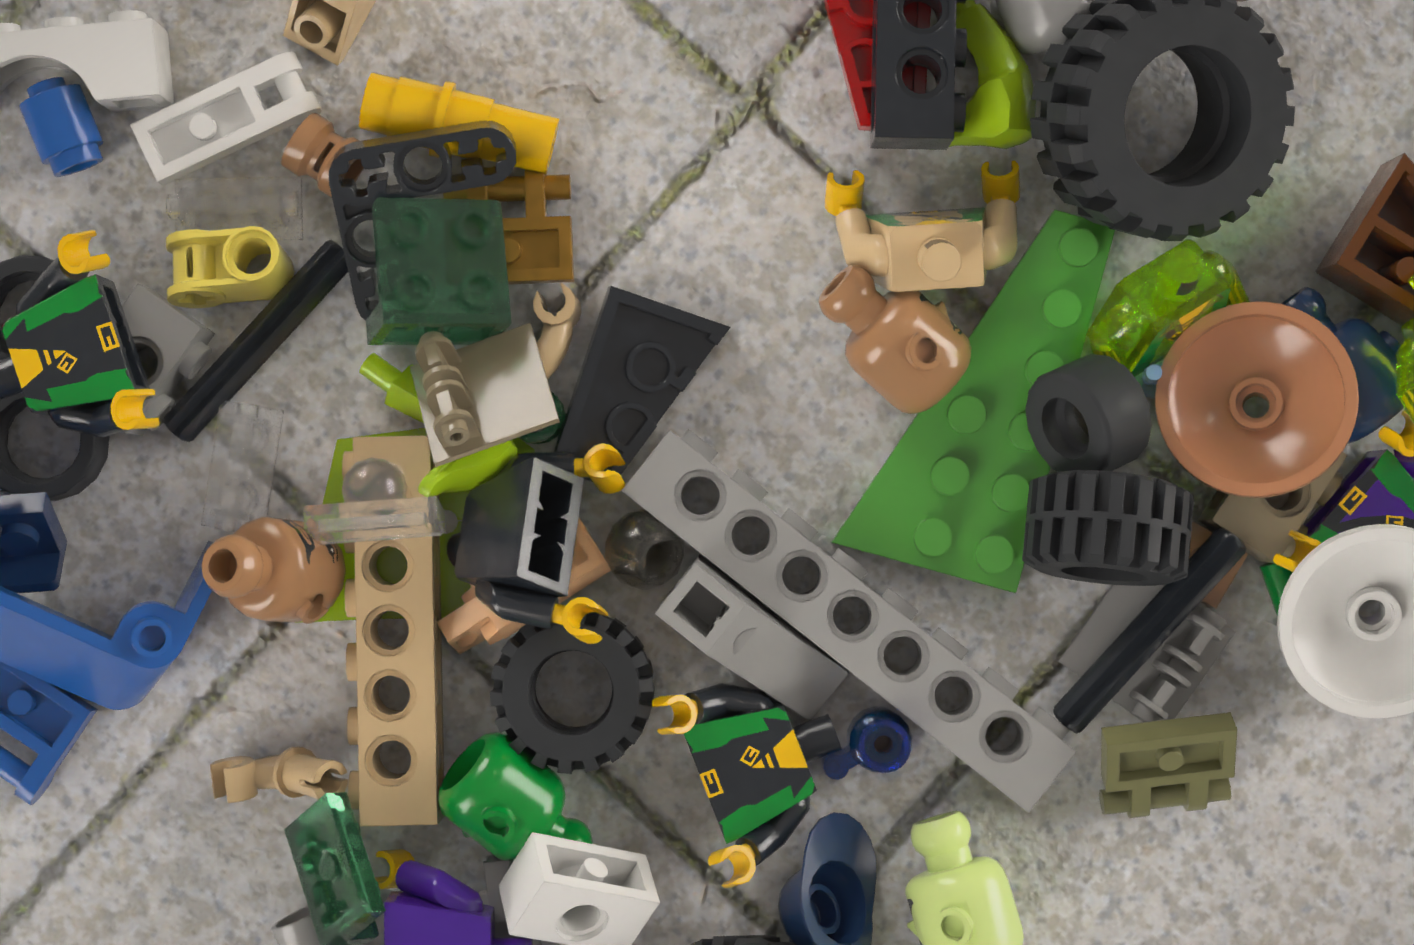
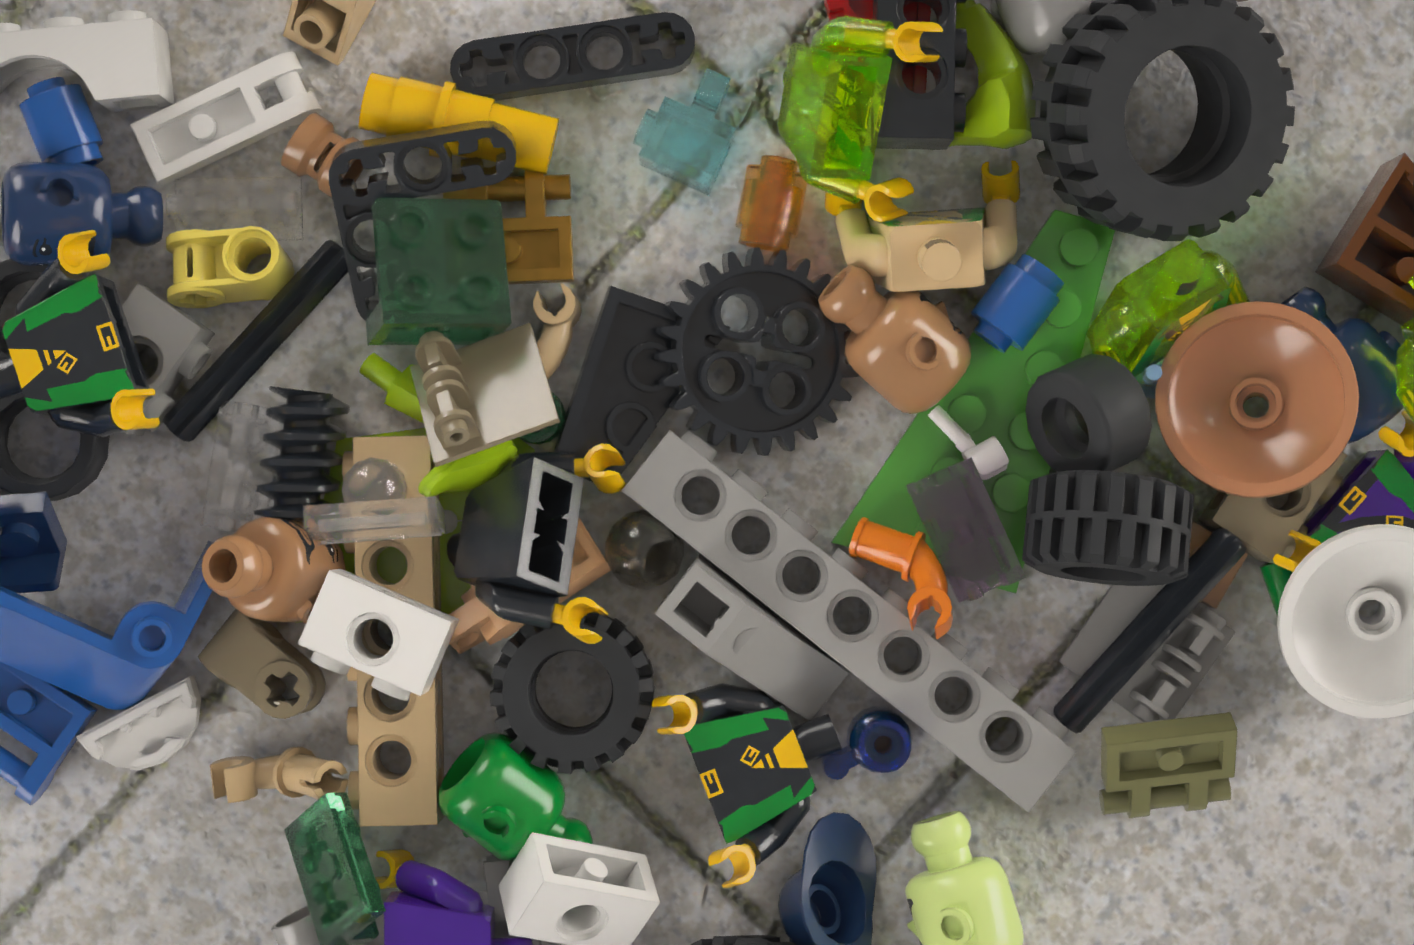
none -> dark blue piece [1,162,163,266]
none -> white plate [76,675,201,771]
none -> dark tan piece [198,609,326,719]
none -> black piece [254,386,350,521]
none -> white brick [298,569,459,701]
none -> black beam [450,12,695,101]
none -> clear light blue brick [633,68,736,196]
none -> black gear [654,247,860,456]
none -> clear orange brick [735,155,809,252]
none -> clear neon green torso [778,16,943,222]
none -> orange piece [849,517,953,639]
none -> hinge [905,457,1026,603]
none -> white hand [928,405,1009,480]
none -> blue brick [971,254,1064,353]

